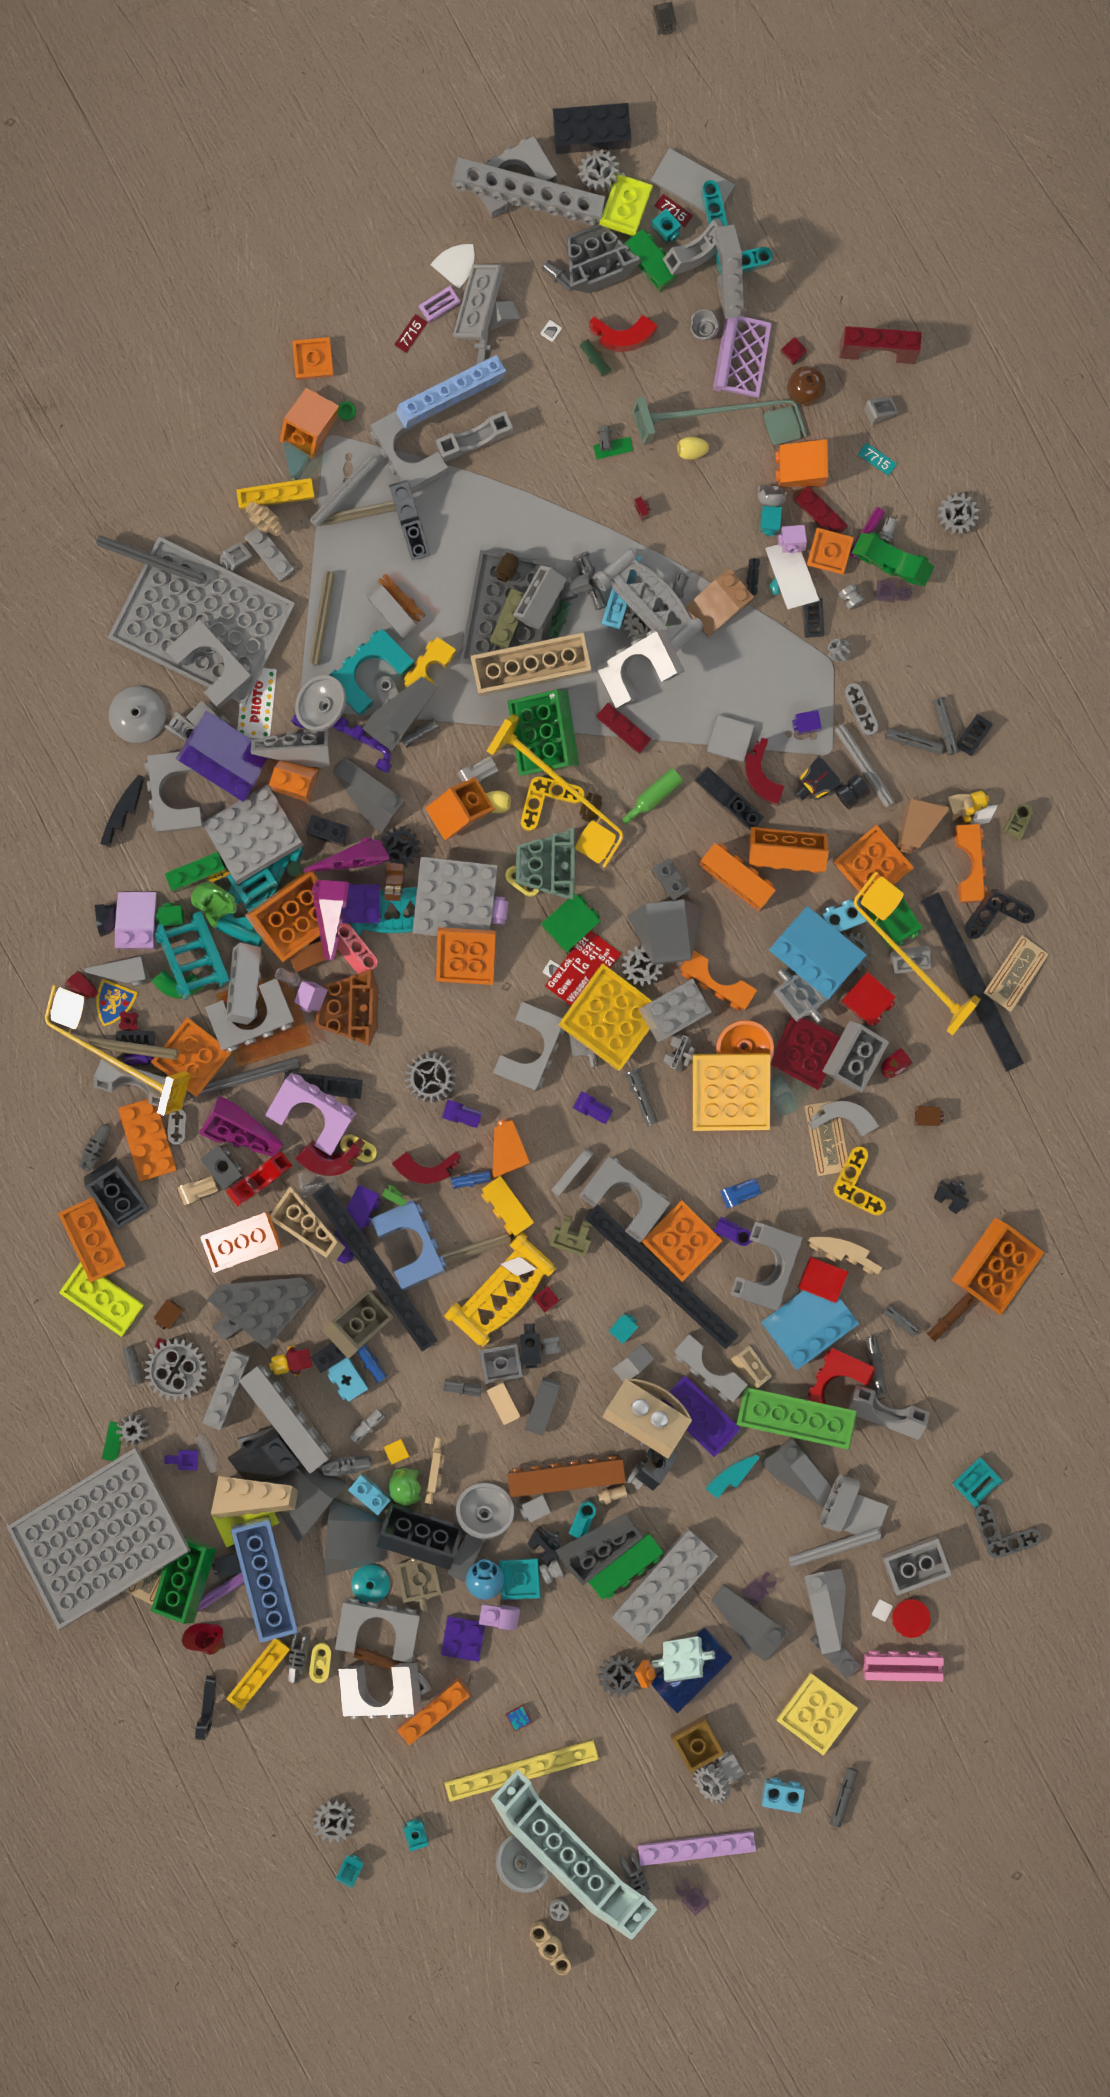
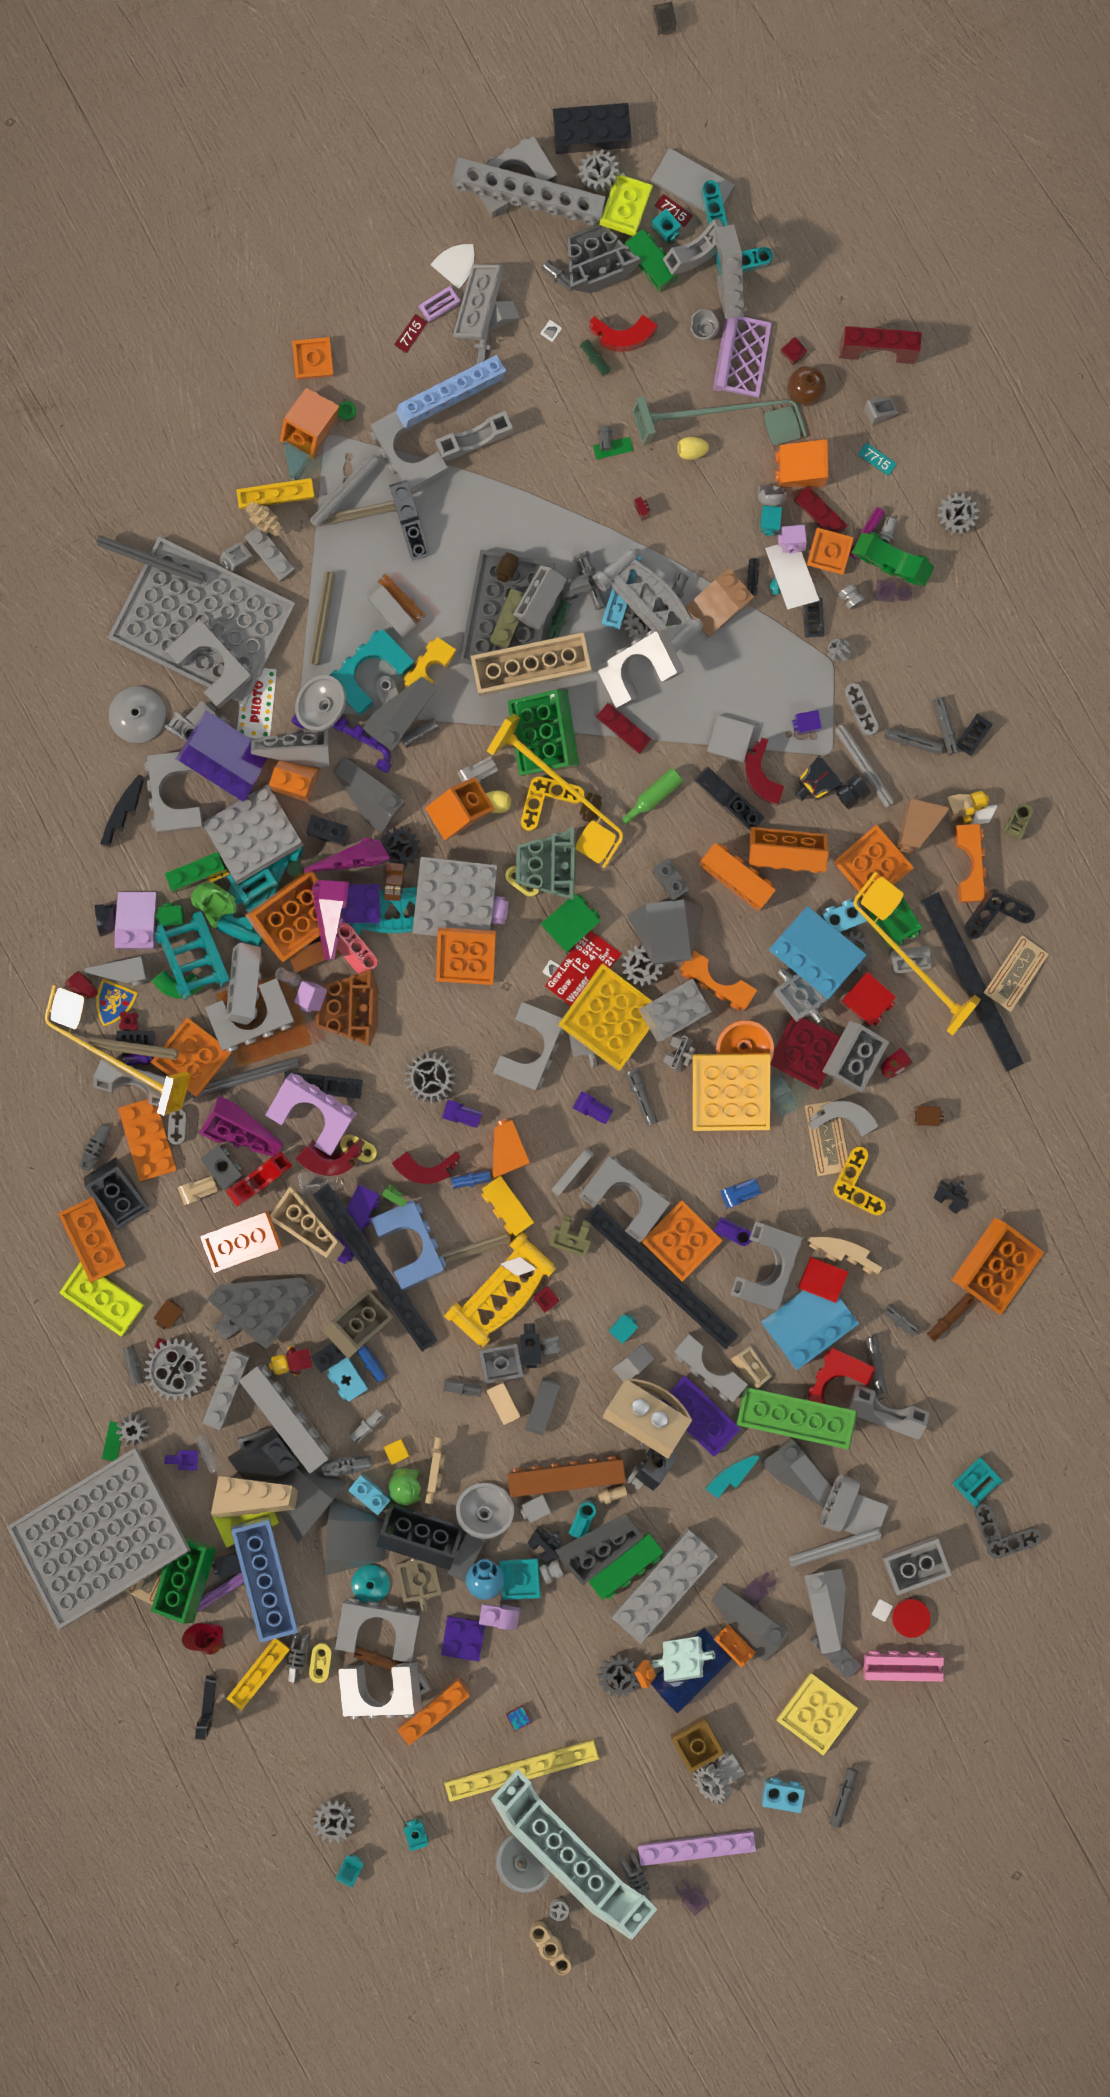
none -> orange hinge [714,1624,756,1668]

